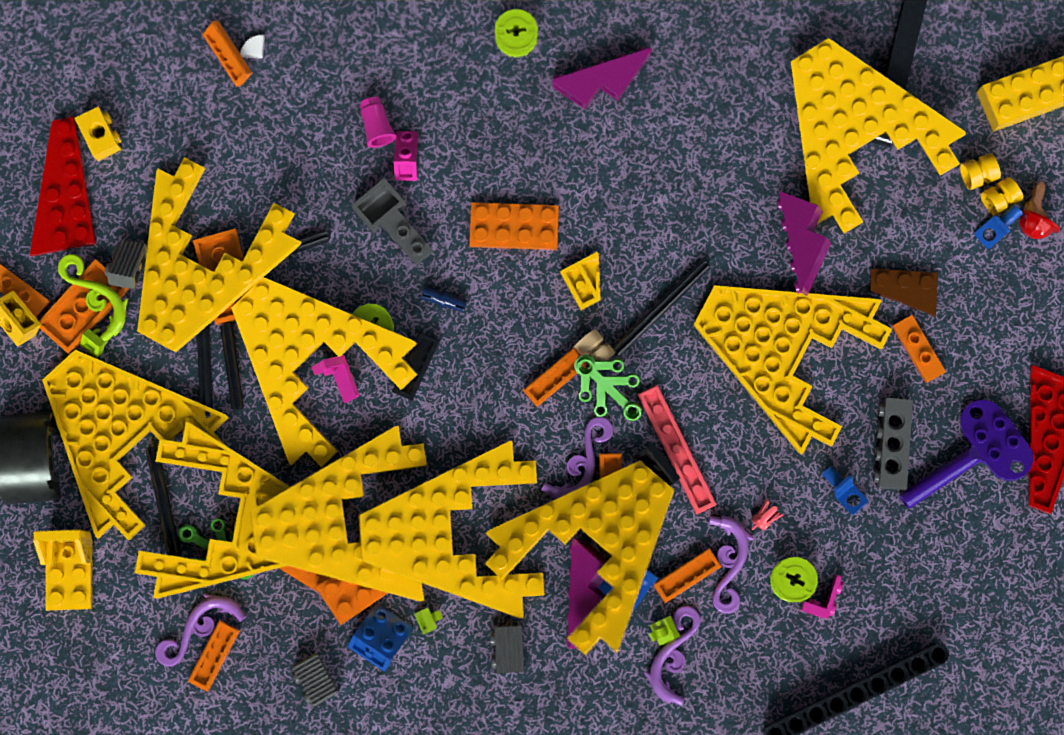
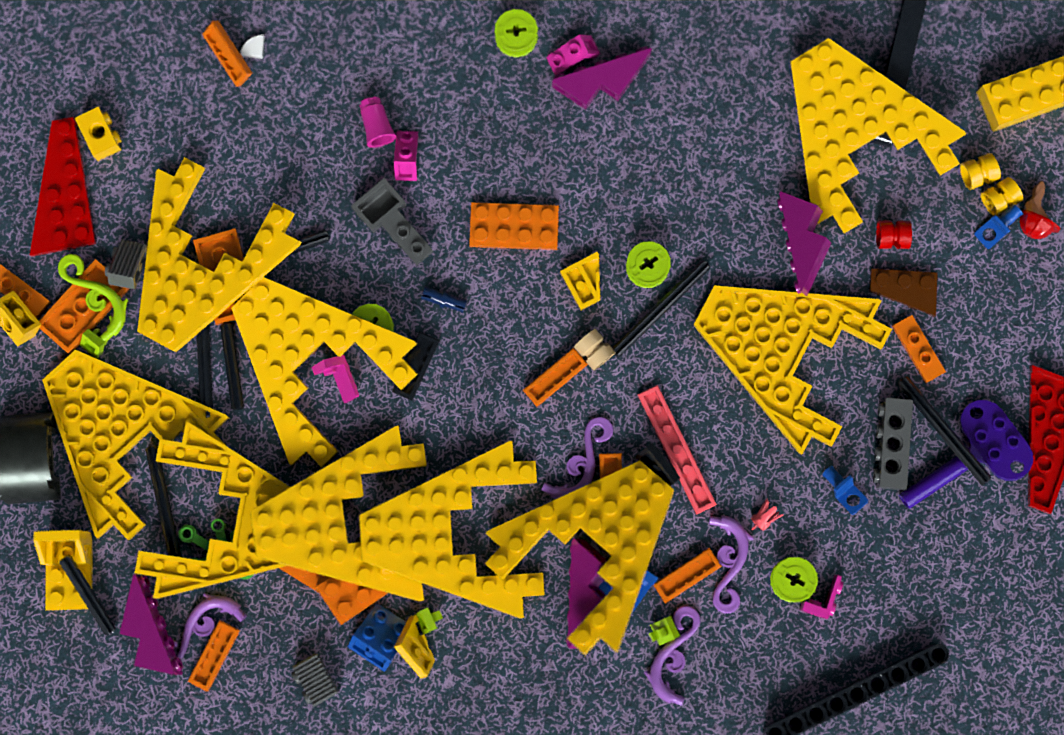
dark grey brick [490,626,524,673] -> none
plant [574,354,641,421] -> none
none -> black axle [59,555,116,635]
none -> magenta slope [119,574,183,675]
none -> yellow wing [394,615,435,678]
none -> dark pink bracket [547,34,600,75]
none -> lime piece [626,241,671,288]
none -> red wheel [876,220,912,249]
none -> black axle [898,376,991,485]

